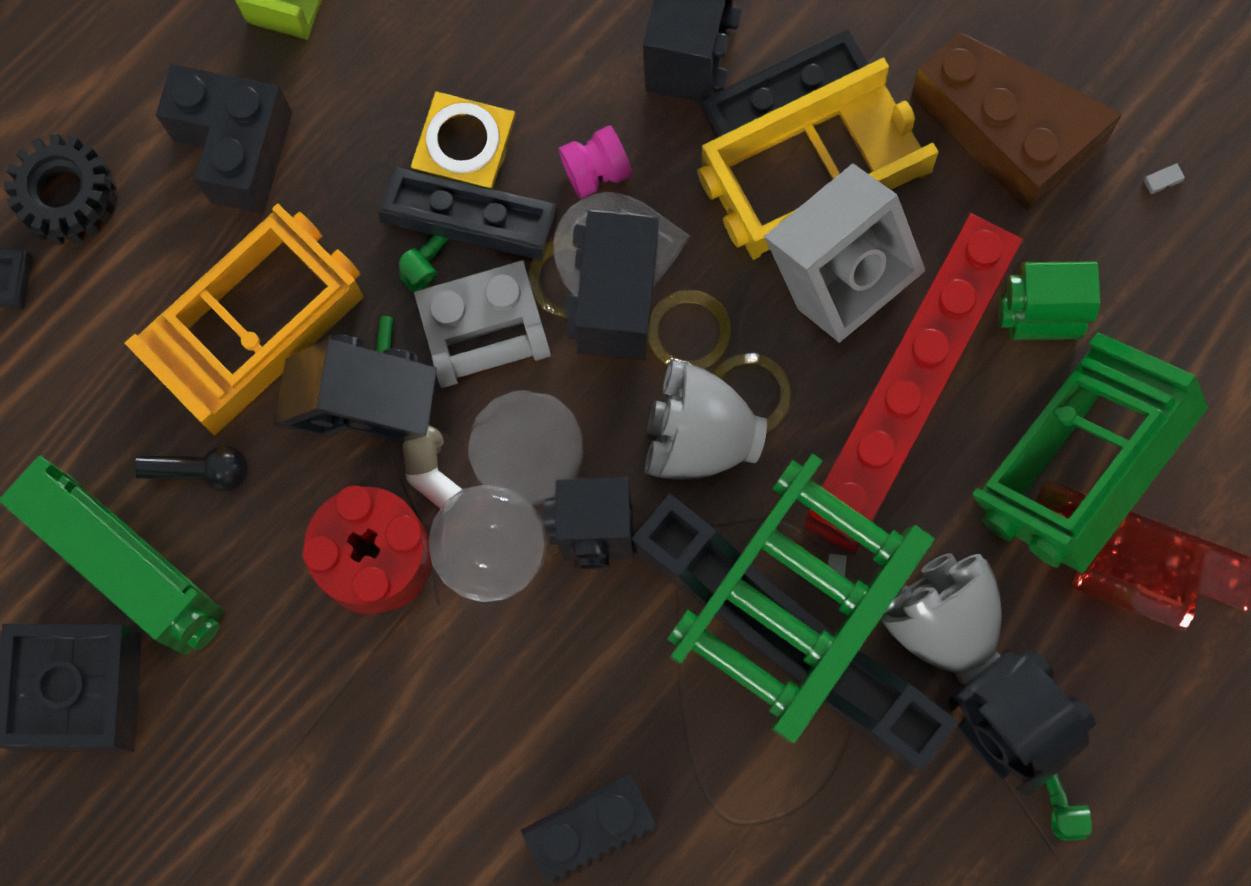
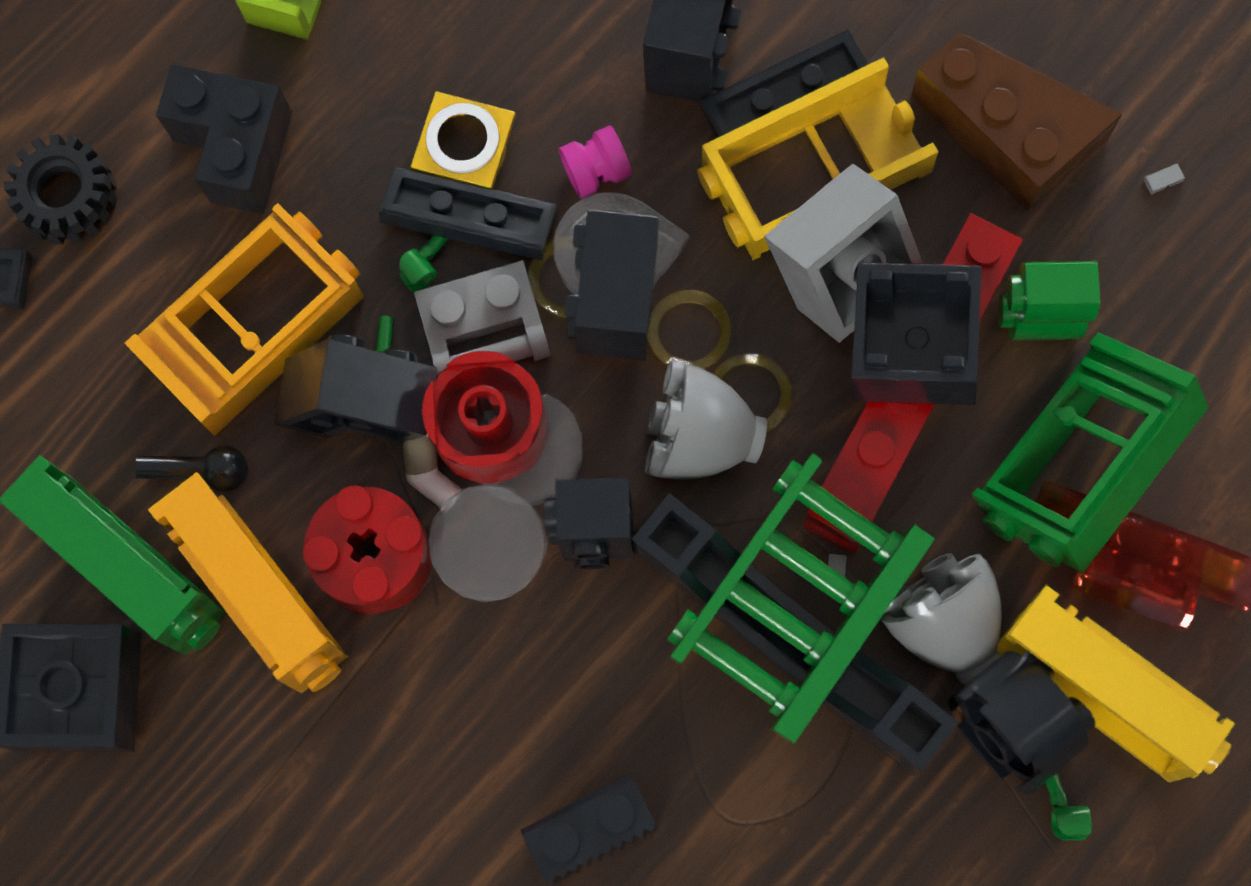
none -> light orange door [148,472,348,693]
none -> red brick [422,351,548,483]
none -> black container [851,263,982,405]
none -> yellow door [997,585,1235,783]

